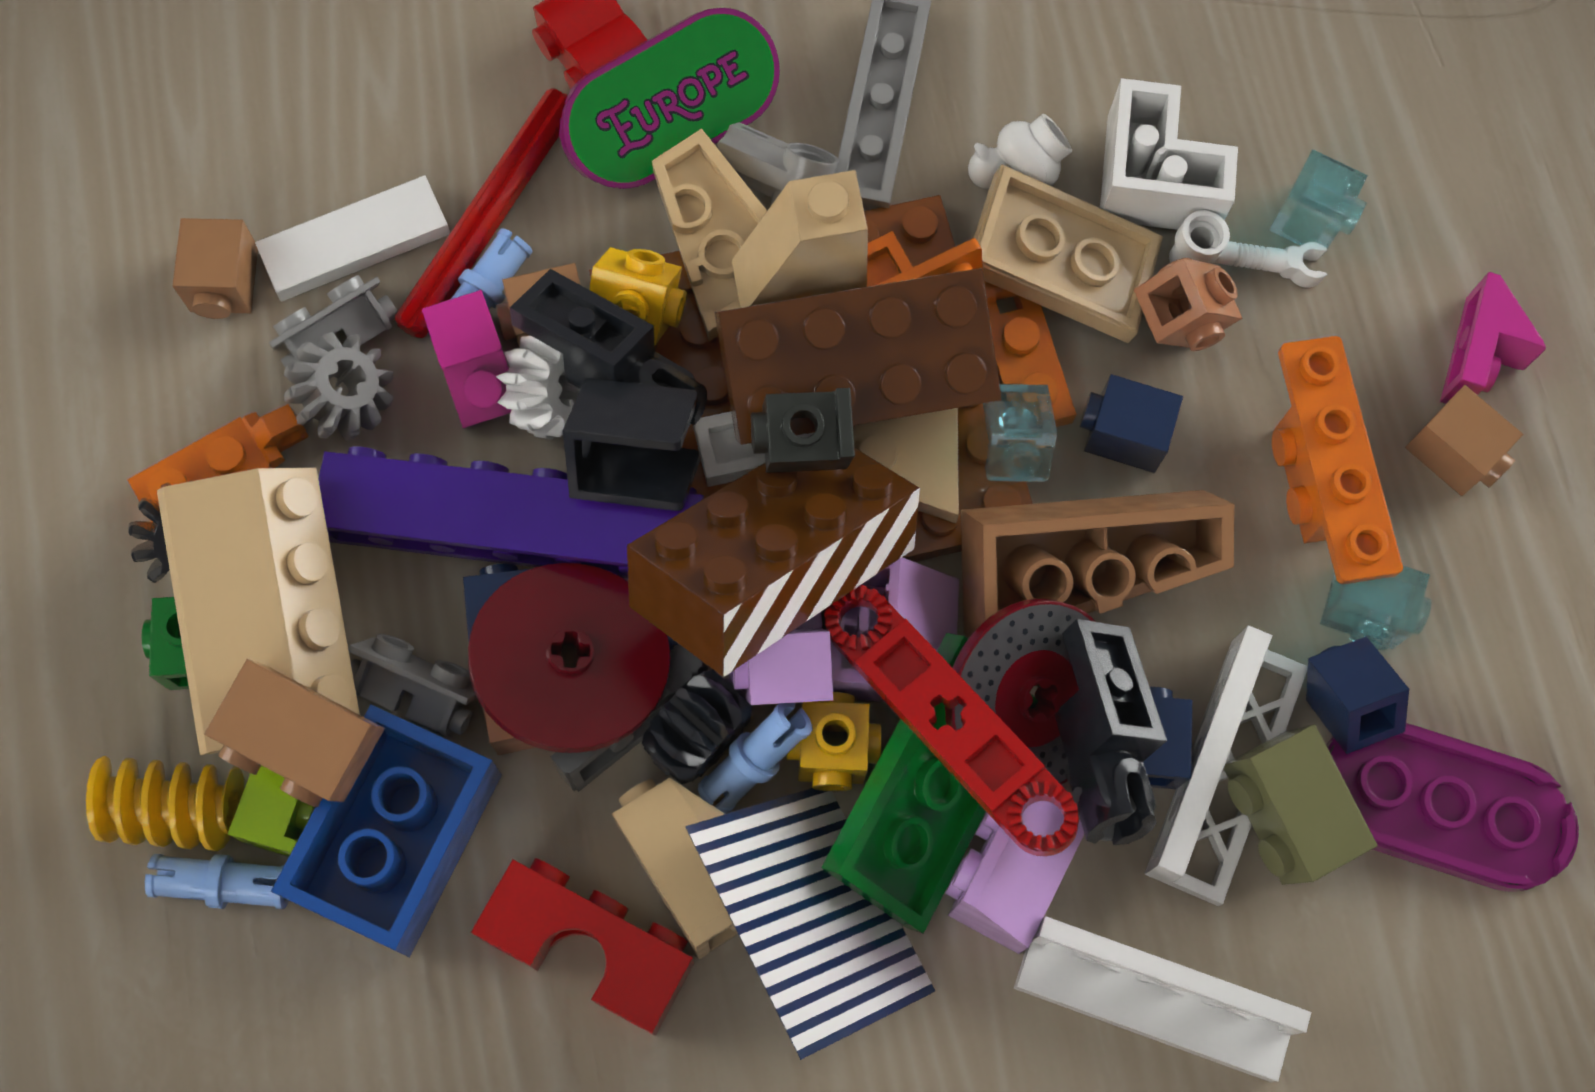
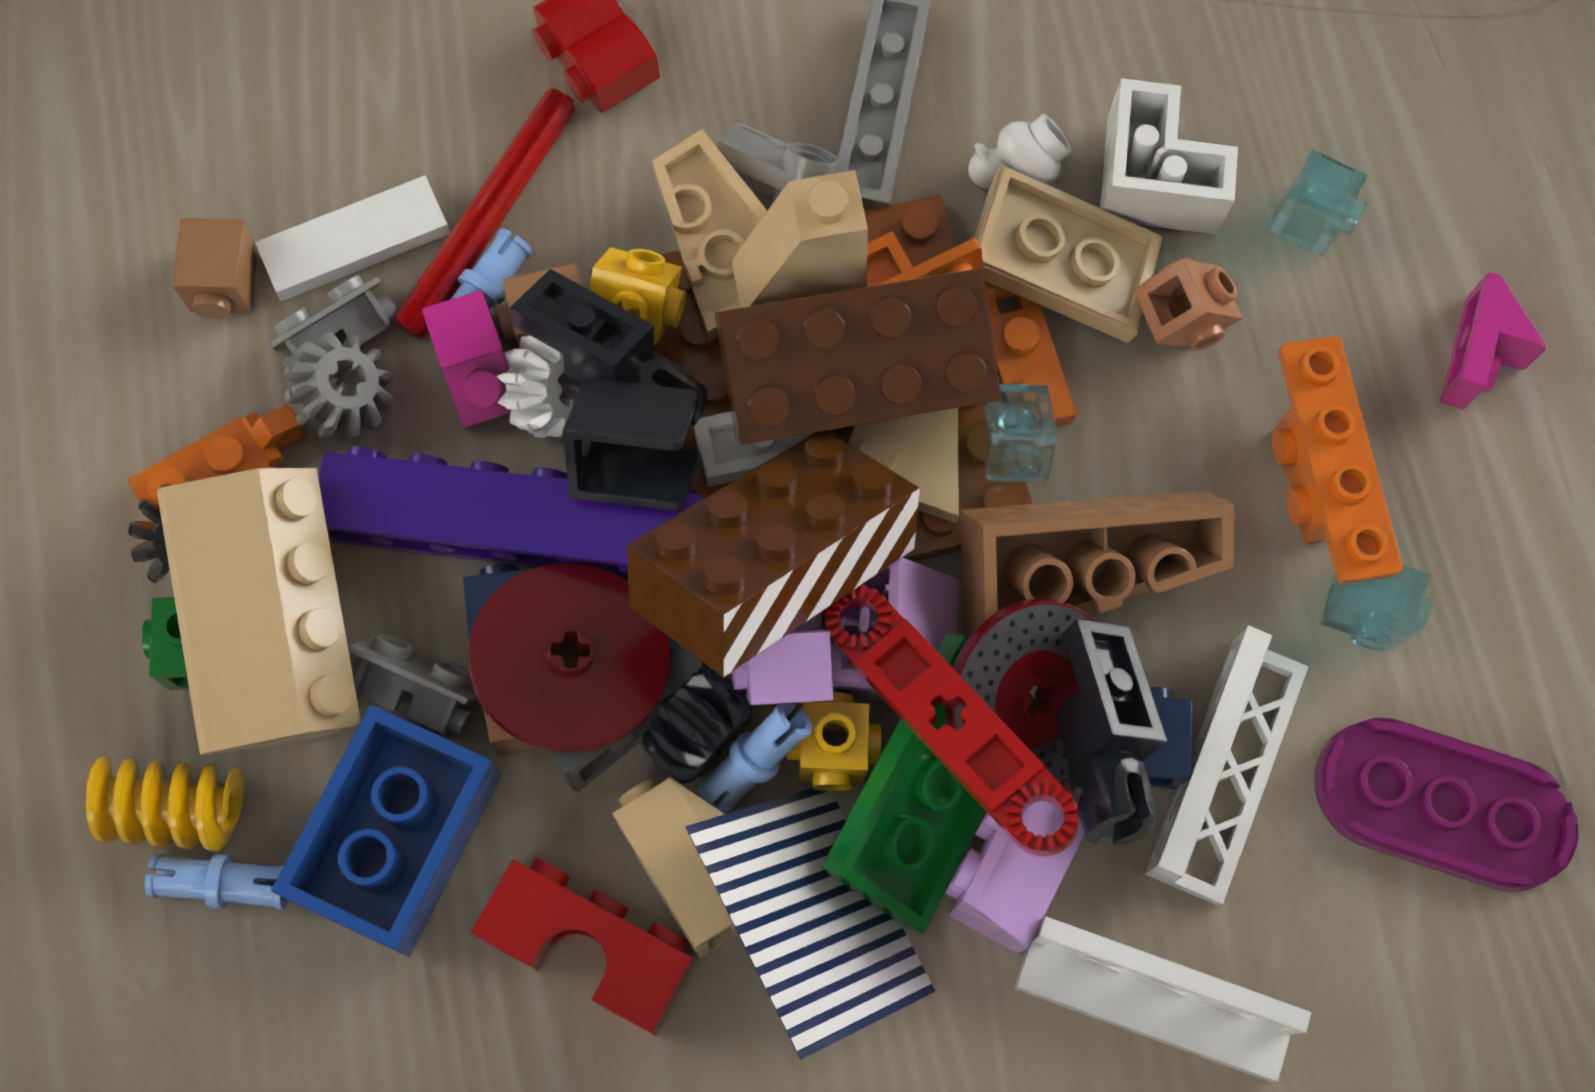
medium nougat brick [204,659,385,807] -> none
lime brick [228,766,315,857] -> none
green tile [559,8,780,189] -> none
pearl dark grey brick [751,388,855,473] -> none
dark blue brick [1079,374,1183,473] -> none
white brick [1169,210,1327,288] -> none
olive brick [1223,724,1378,885] -> none
dark blue brick [1306,636,1410,754] -> none
medium nougat brick [1405,385,1524,496] -> none

